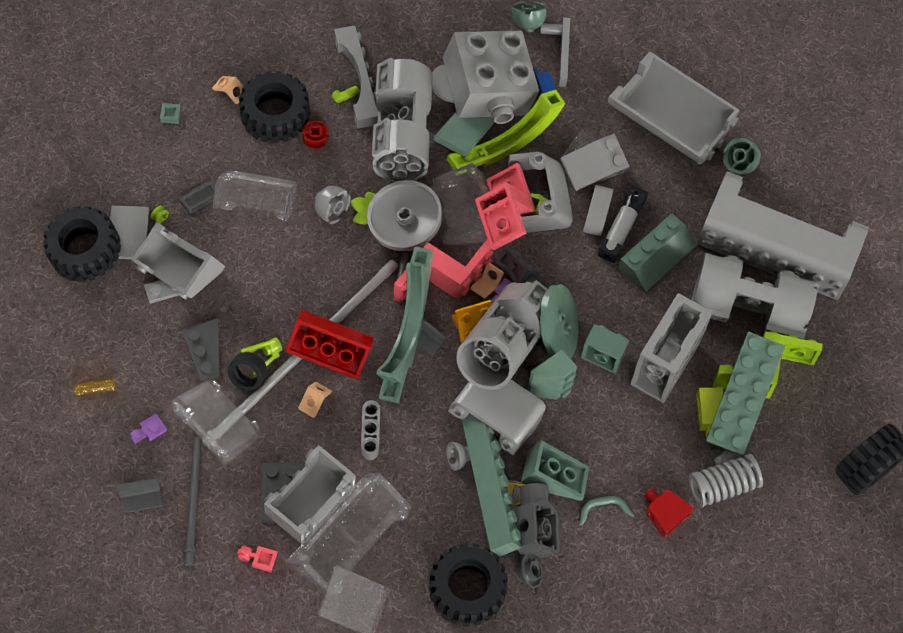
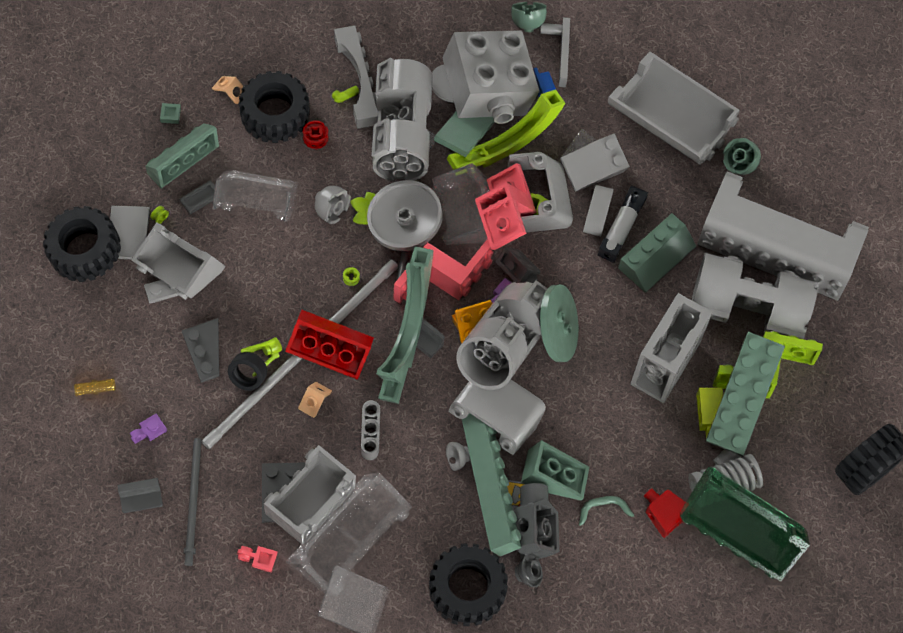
clear windscreen [170,379,260,467] -> none
light nougat bracket [470,263,504,299] -> none
sand green slope [527,350,577,400] -> none
sand green brick [581,324,630,374] -> none
none -> sand green slope [145,123,219,188]
none -> lime bush [343,267,360,286]
none -> clear green windscreen [680,467,810,582]

